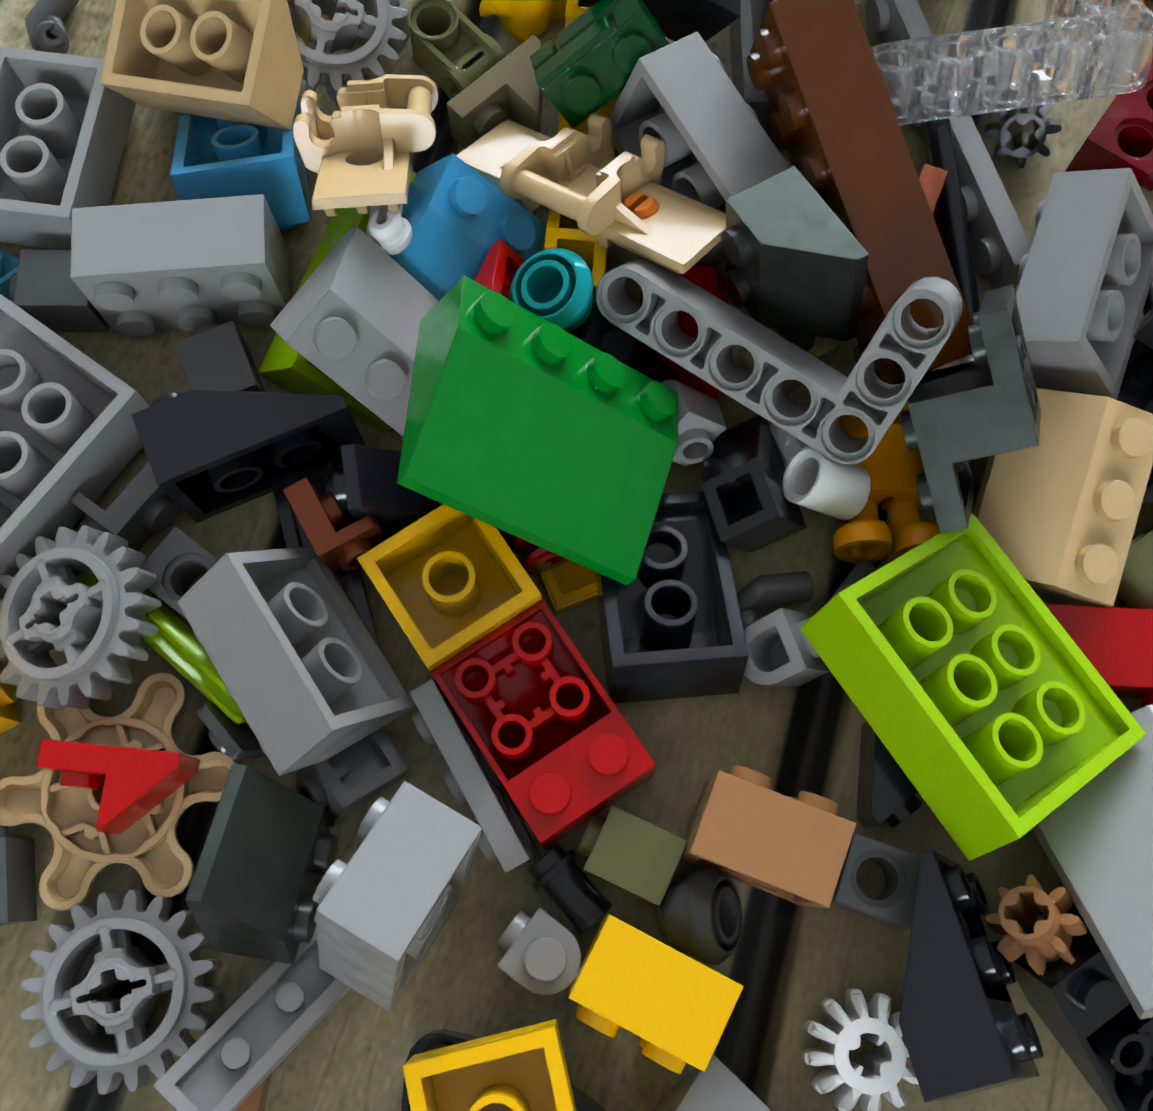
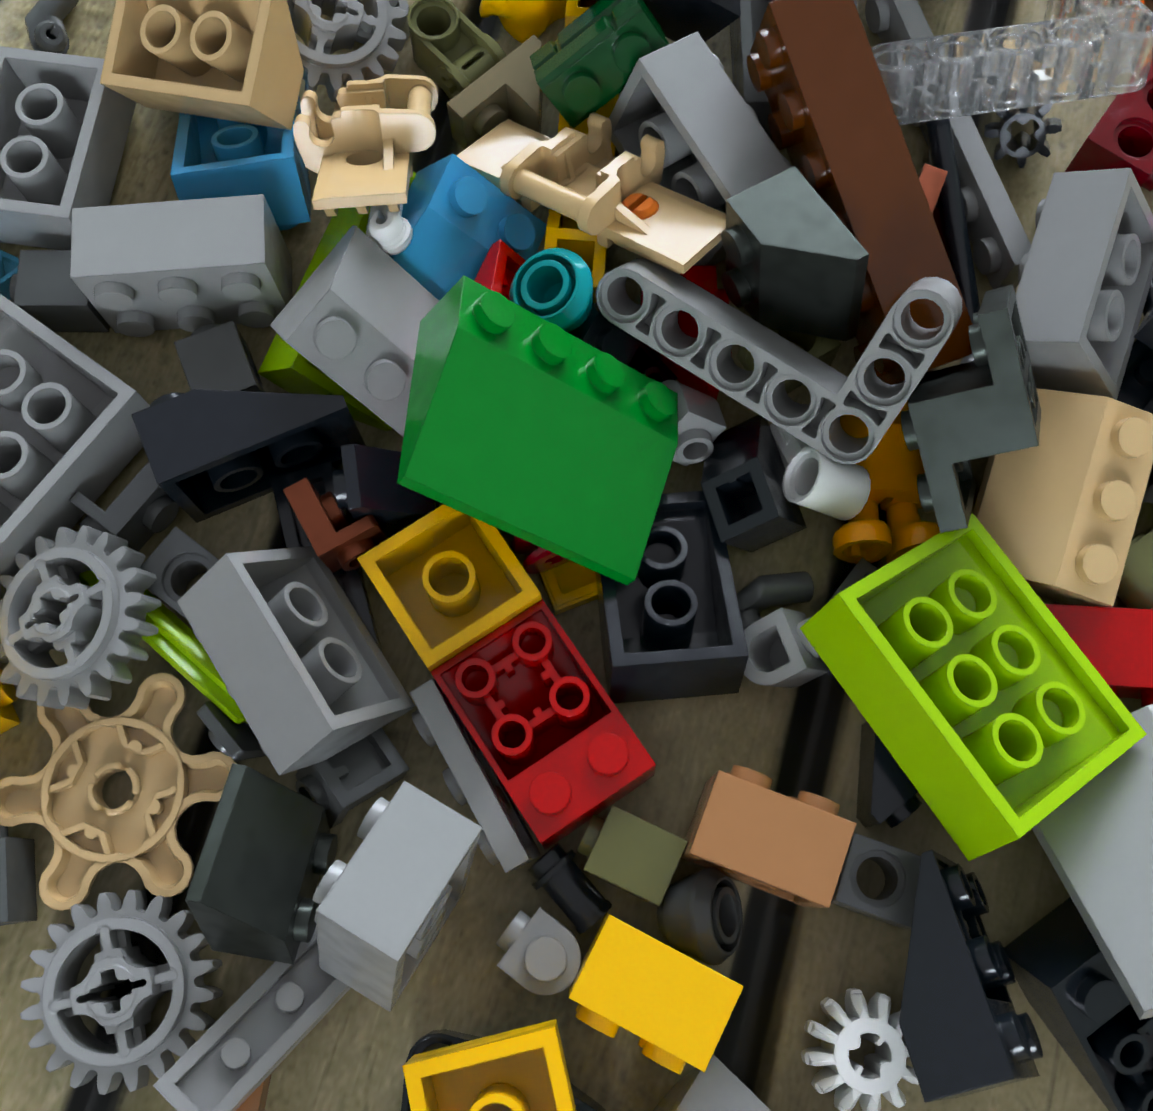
red slope [36,739,200,834] -> none
medium nougat gear [985,875,1087,975] -> none

